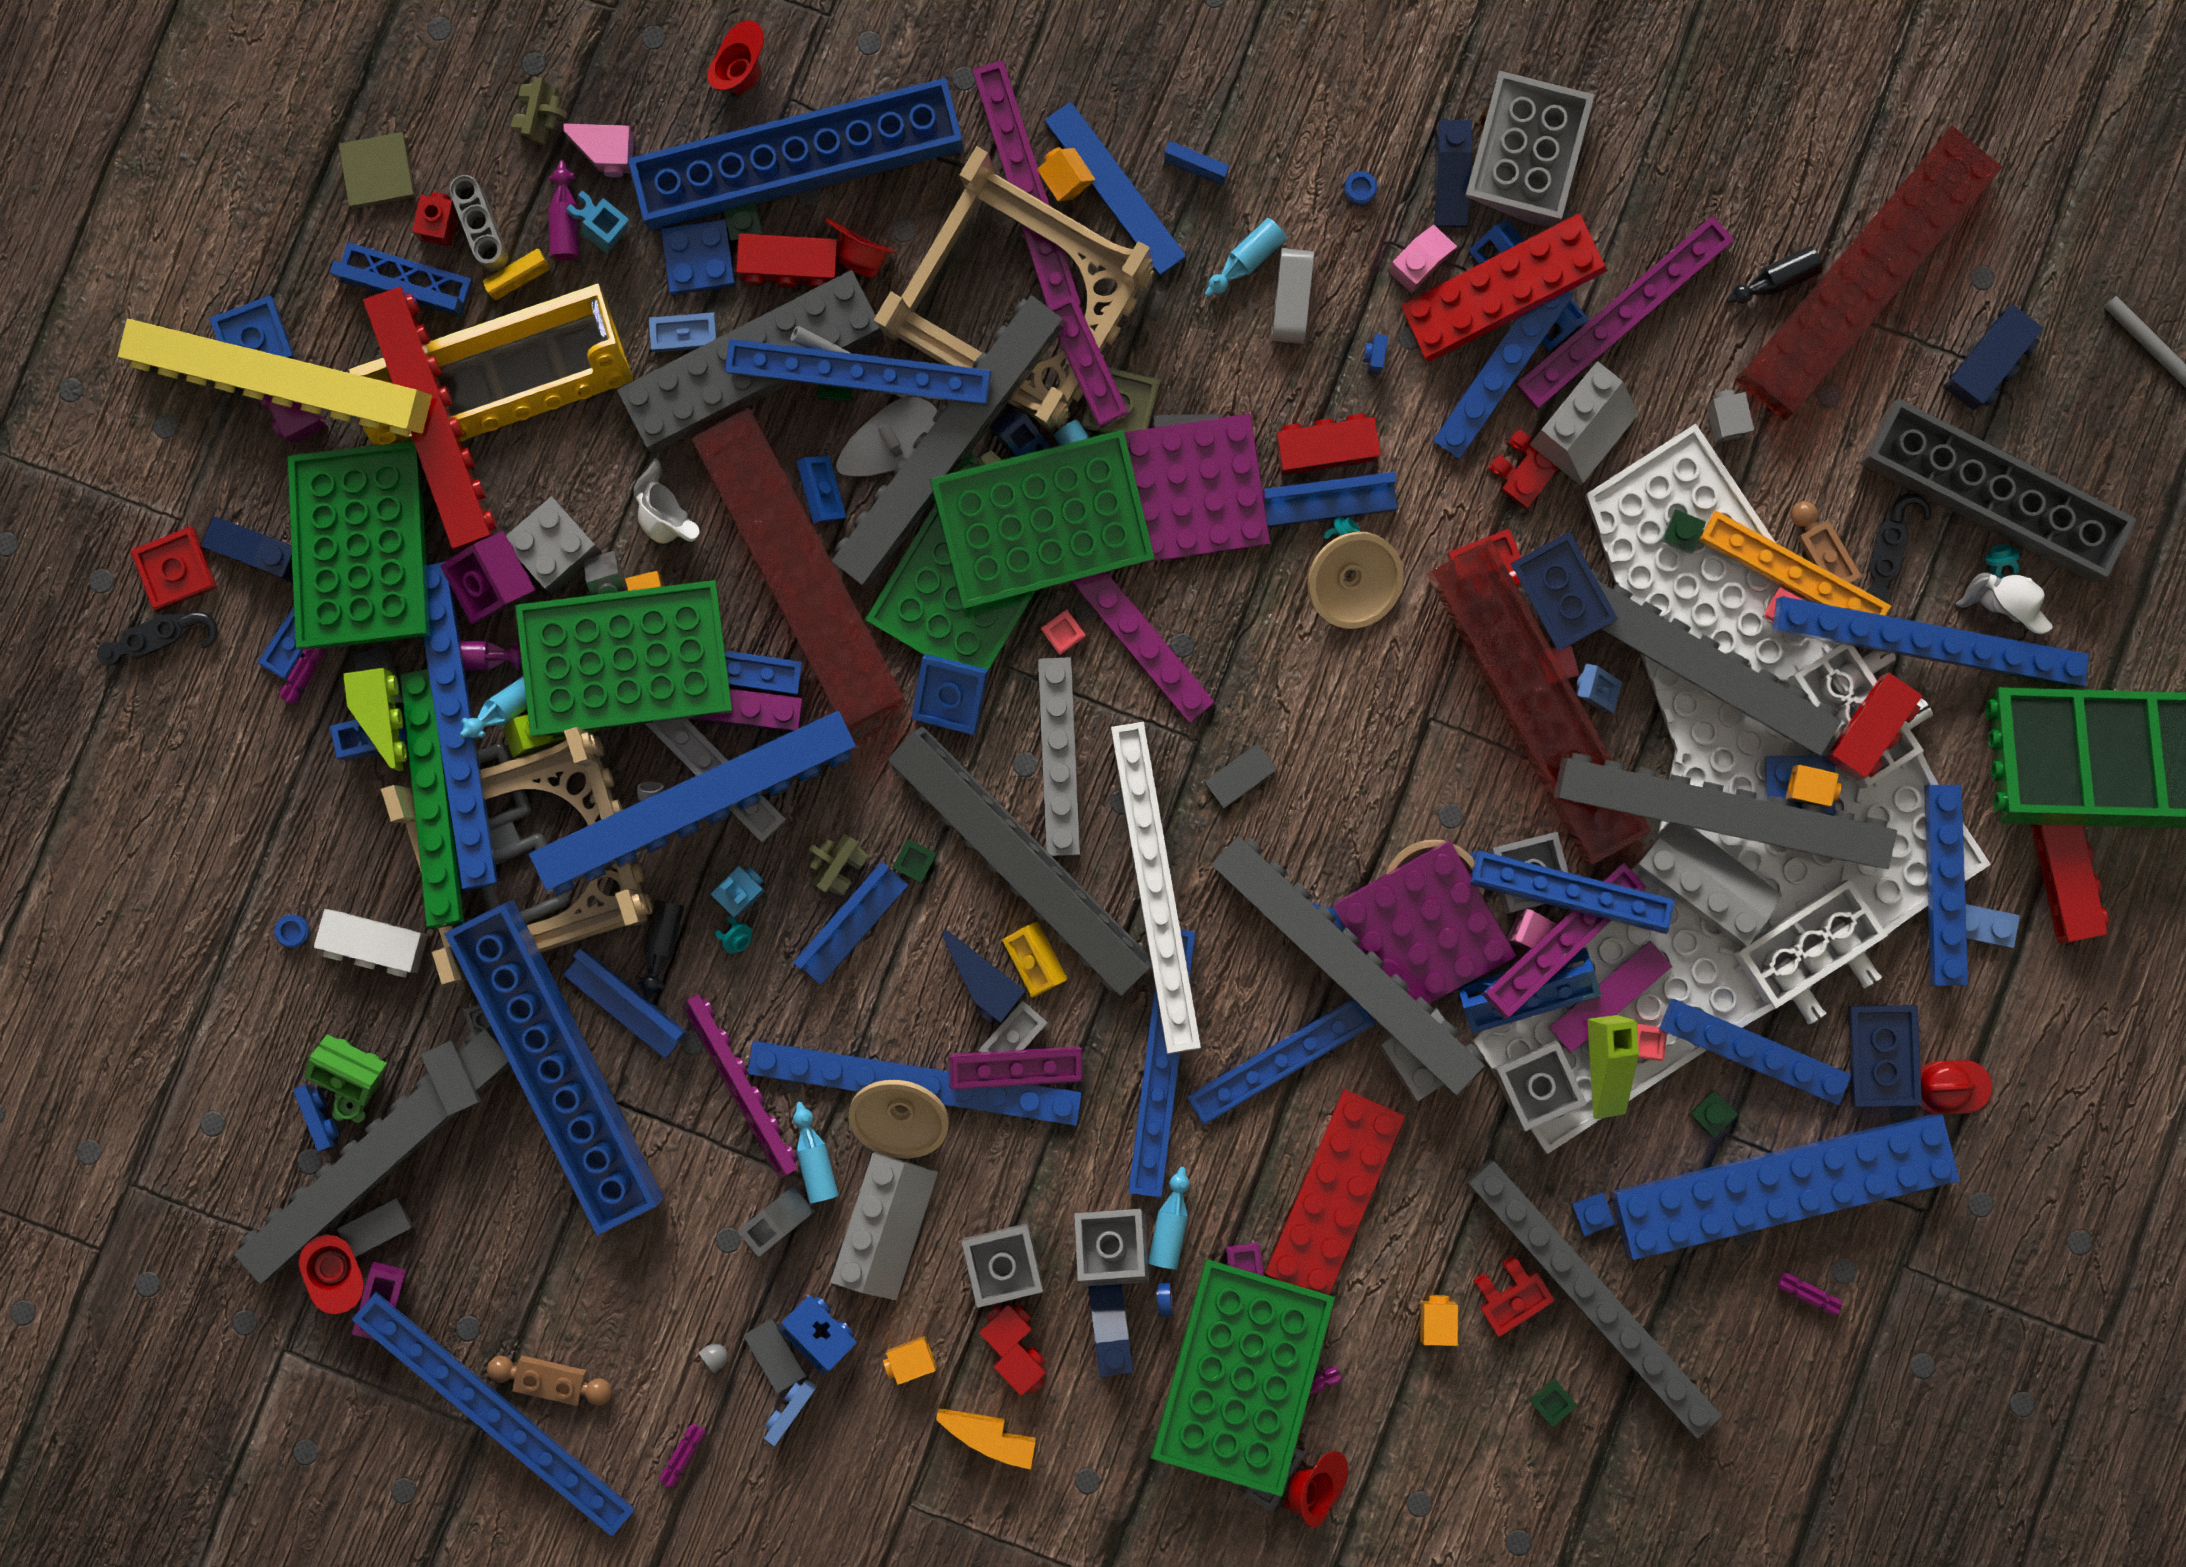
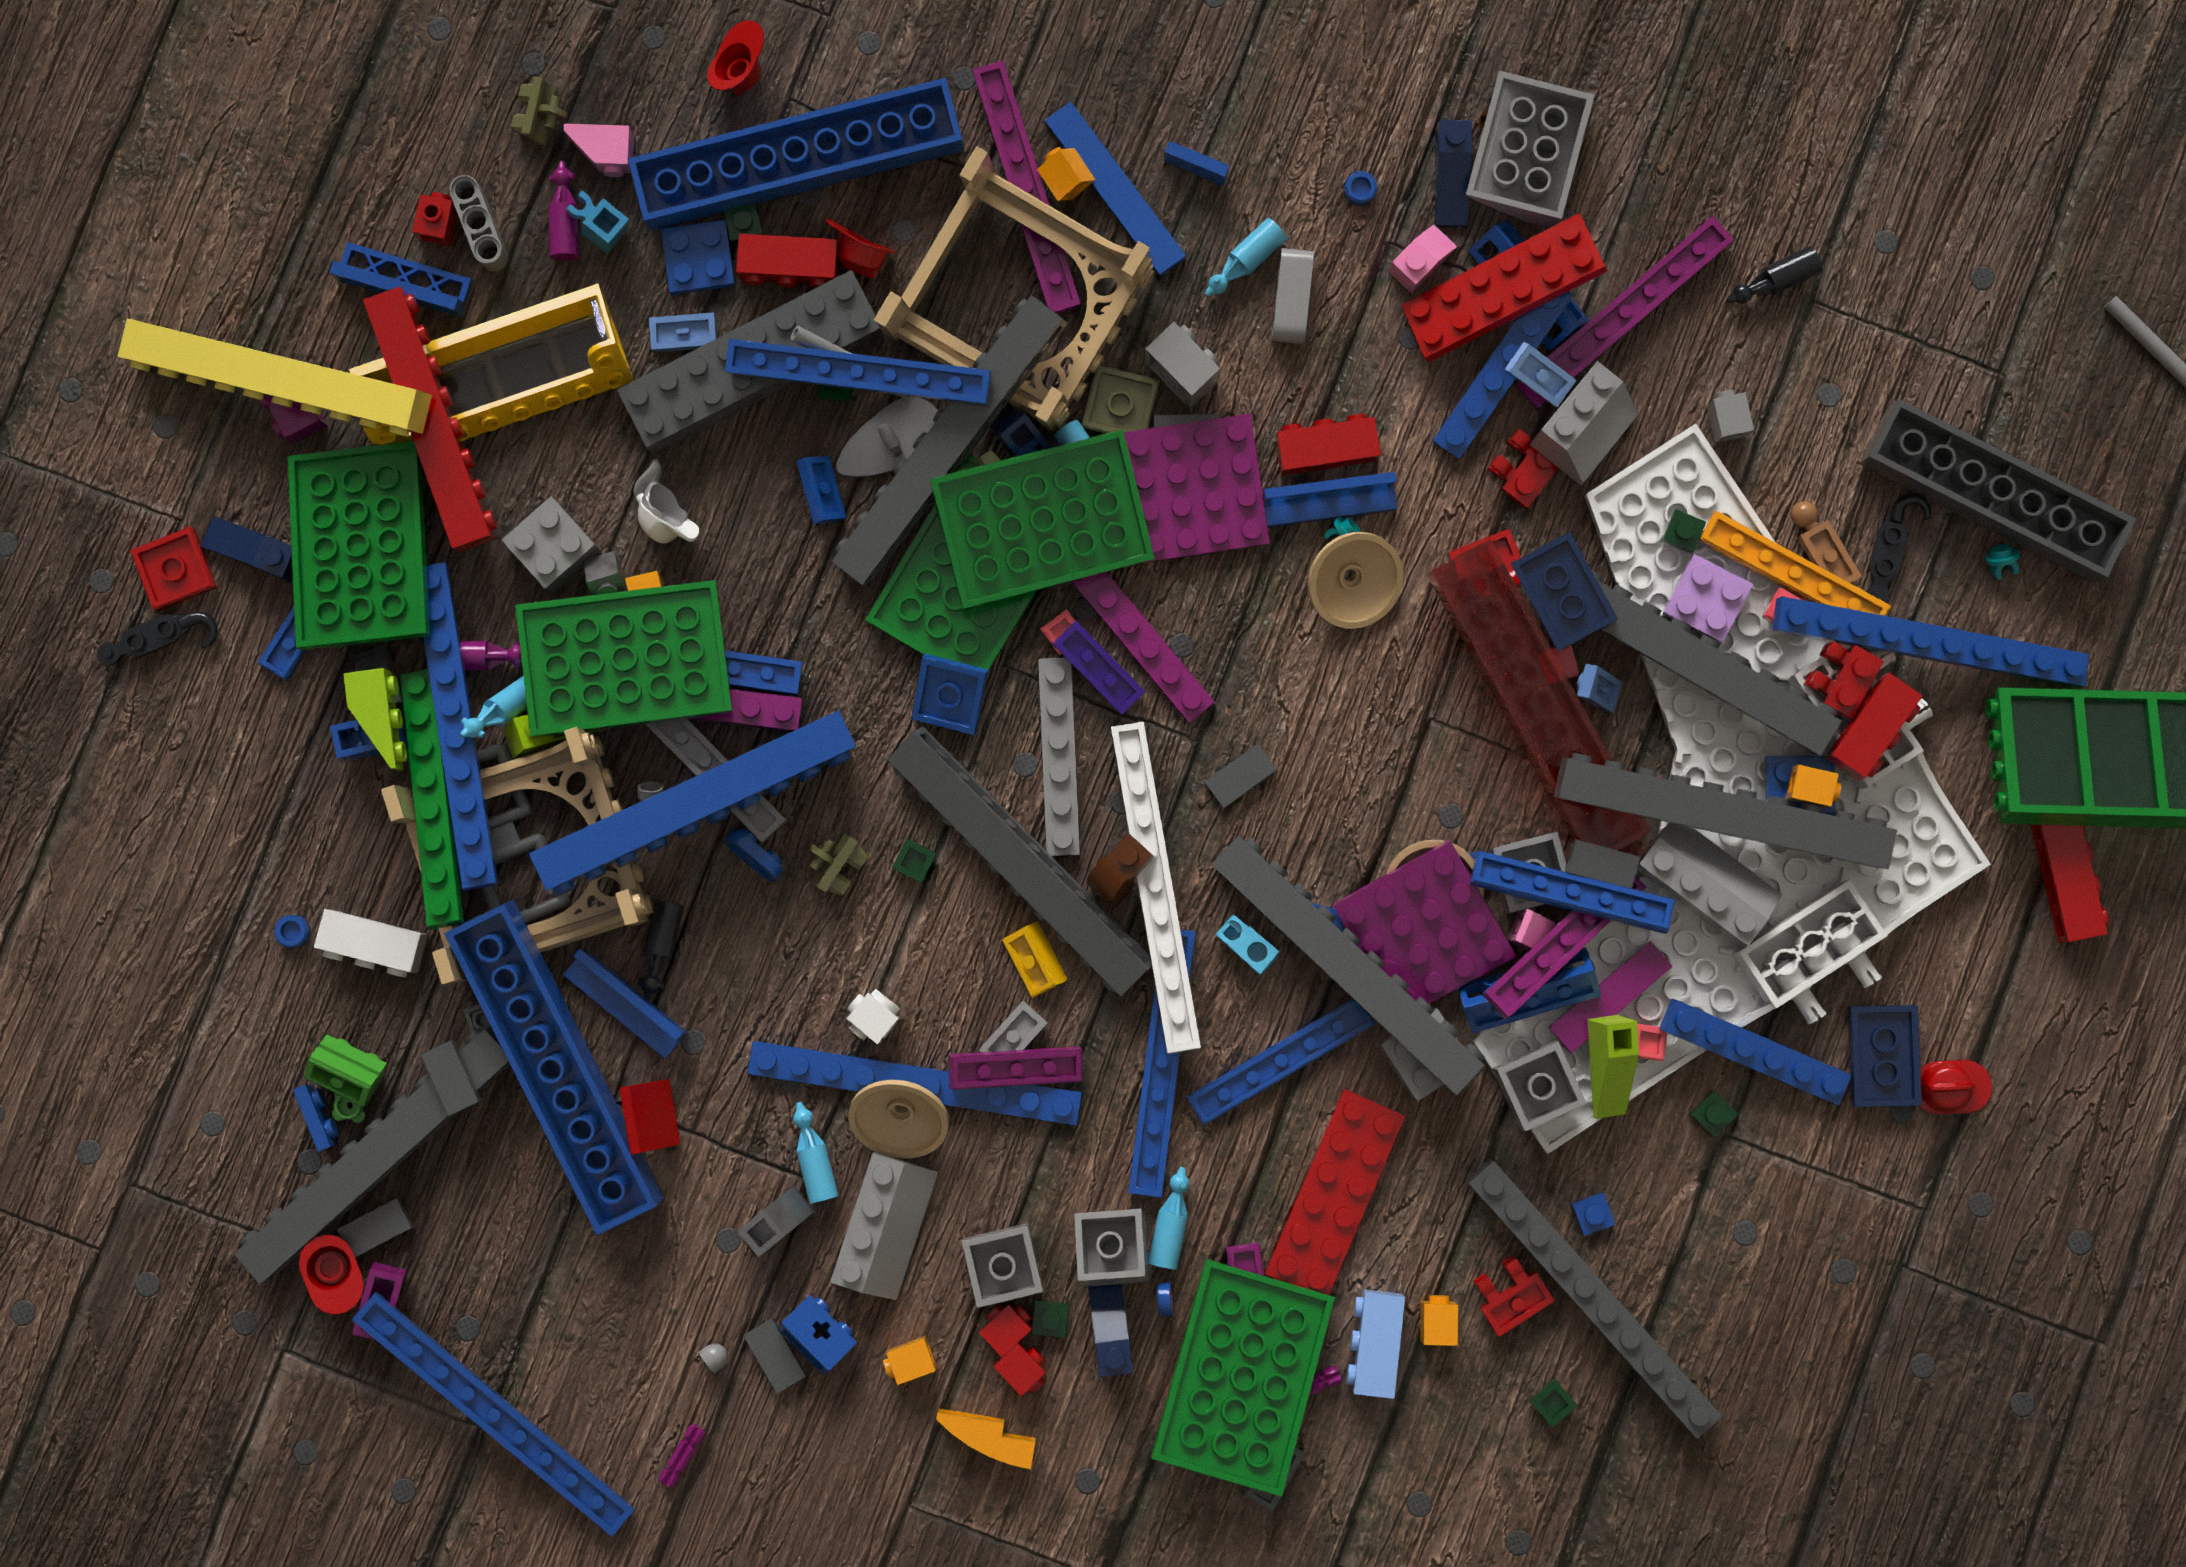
blue plate [209,295,296,359] -> none
magenta axle [279,648,325,704] -> none
olive tile [338,132,416,209] -> none
magenta brick [440,531,535,624] -> none
yellow slope [483,249,550,301] -> none
medium nougat plate [487,1355,612,1406] -> none
magenta plate [681,994,798,1179] -> none
clear red brick [691,408,906,732] -> none
dark azure brick [711,866,766,919] -> none
teal plate [715,917,752,954] -> none
medium blue plate [764,1379,818,1446] -> none
blue fence [793,862,909,985] -> none
dark blue slope [942,930,1026,1024] -> none
magenta tile [1047,294,1130,428] -> none
red piece [1284,1451,1348,1527] -> none
blue plate [1363,334,1388,375] -> none
blue brick [1609,1114,1960,1260] -> none
clear red brick [1735,126,2003,421] -> none
magenta axle [1777,1273,1843,1316] -> none
blue plate [1924,785,1968,986] -> none
dark blue brick [1943,304,2043,411] -> none
white hair [1955,573,2053,634] -> none
medium blue plate [1965,904,2020,948] -> none
none -> red tile [619,1079,681,1154]
none -> blue plate [724,828,783,882]
none -> white brick [846,989,901,1044]
none -> dark green plate [1032,1299,1069,1338]
none -> dark purple plate [1052,621,1145,715]
none -> reddish brown brick [1087,833,1155,909]
none -> light grey brick [1144,322,1220,409]
none -> medium azure leg [1215,914,1280,977]
none -> light blue brick [1346,1289,1405,1399]
none -> light blue plate [1505,342,1576,407]
none -> dark grey tile [1565,839,1640,889]
none -> lavender plate [1662,554,1753,644]
none -> red plate [1804,641,1884,720]

